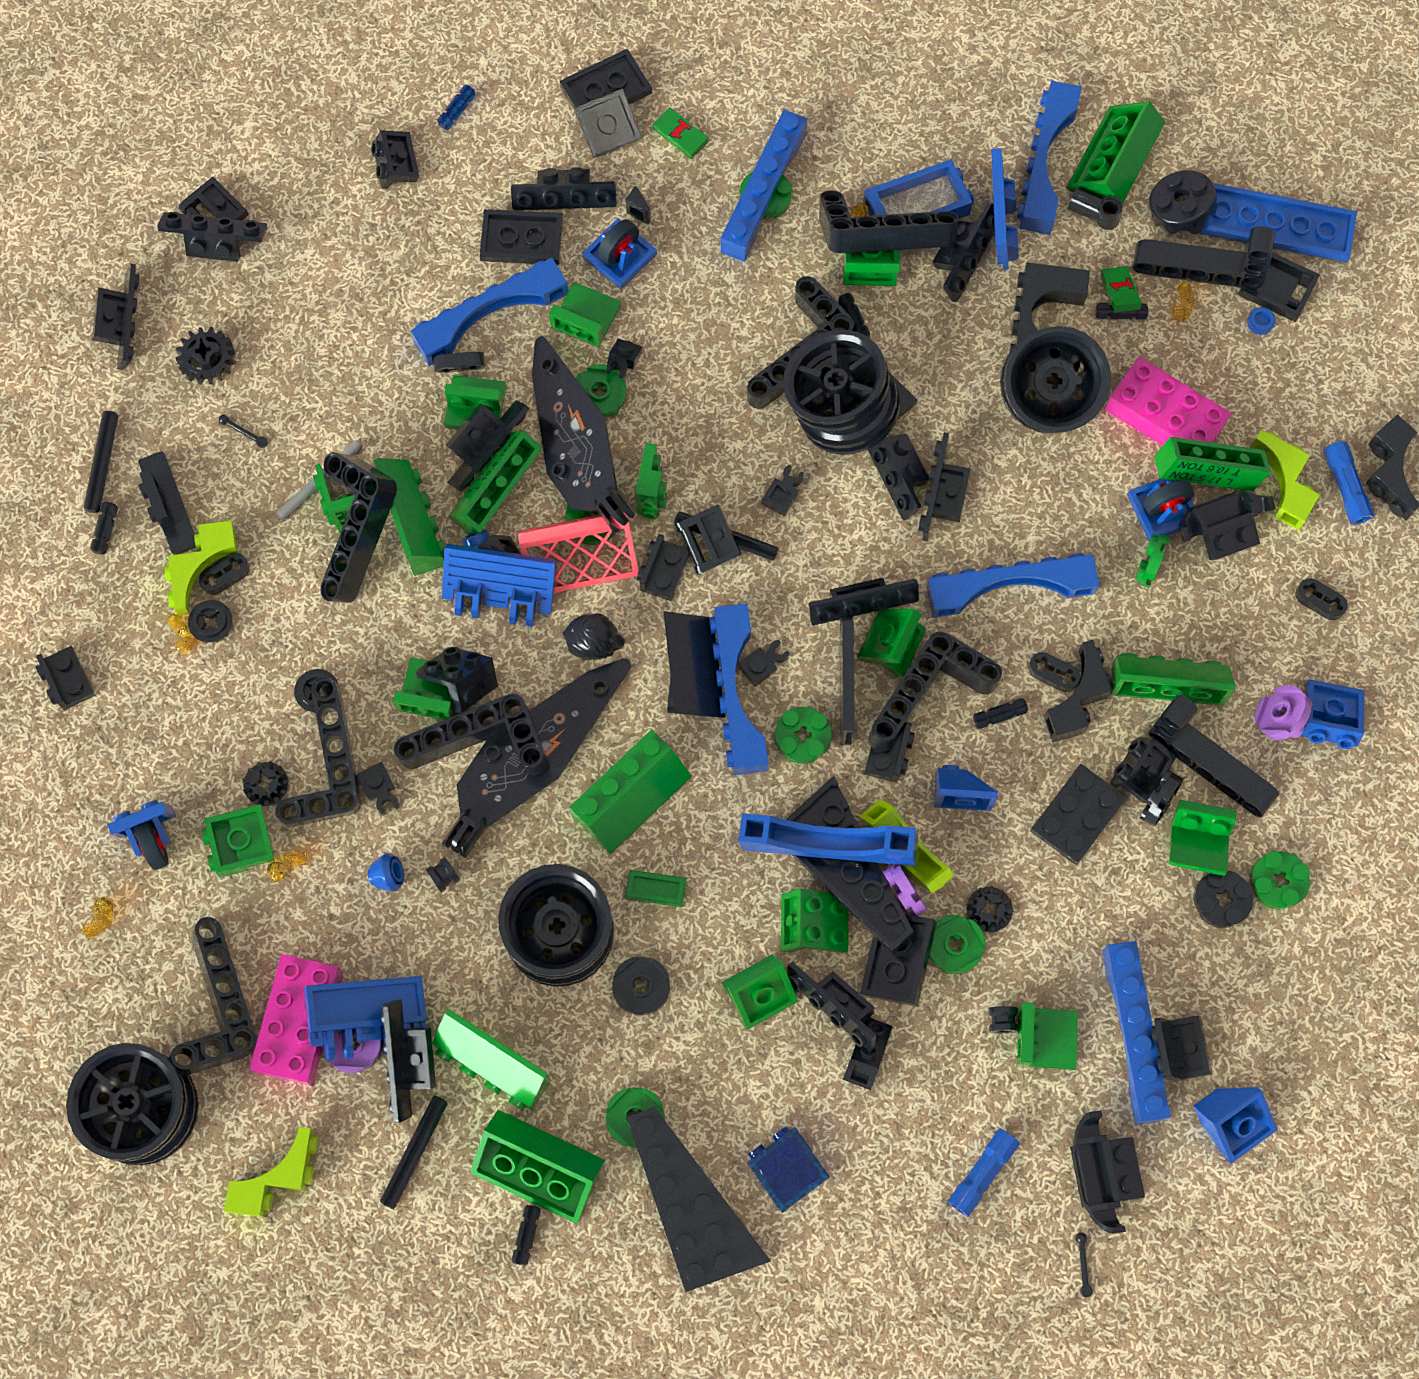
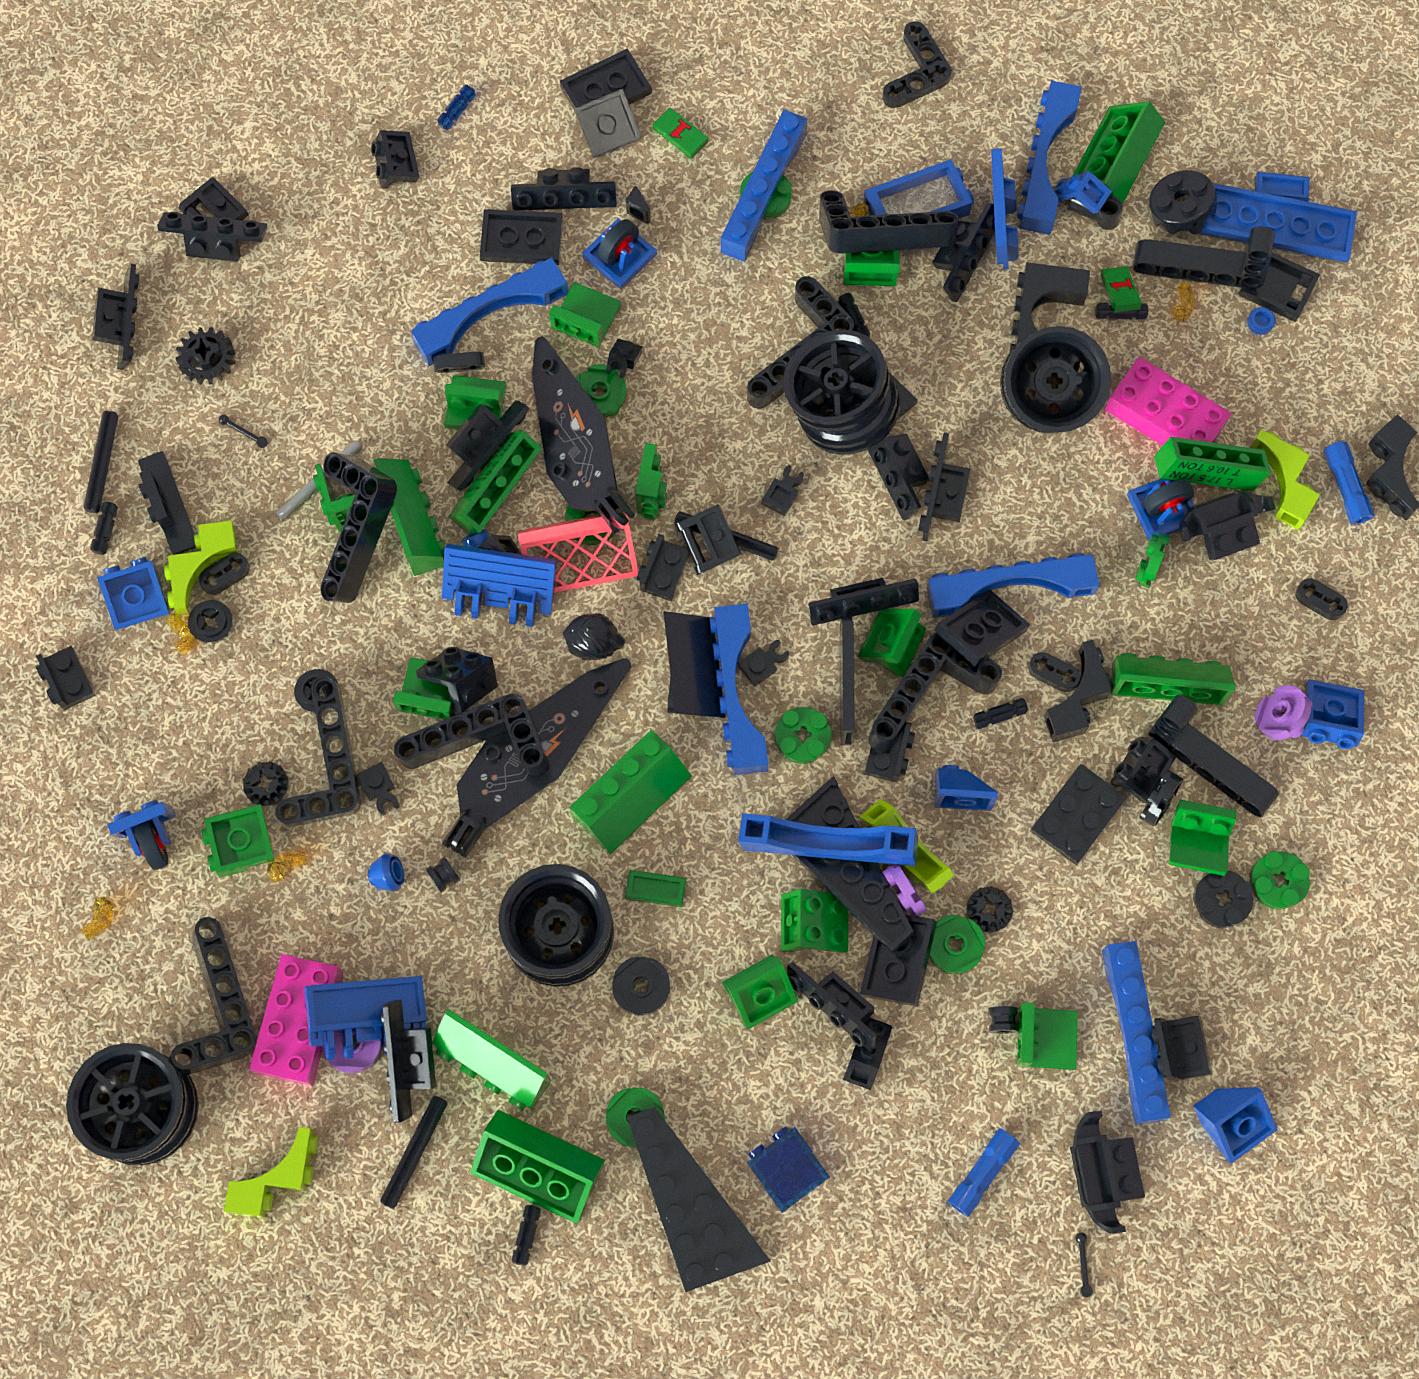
none -> blue plate [97,557,170,630]
none -> black beam [882,21,952,108]
none -> black plate [935,589,1030,667]
none -> blue bracket [1054,171,1112,214]
none -> blue tile [1255,172,1310,202]

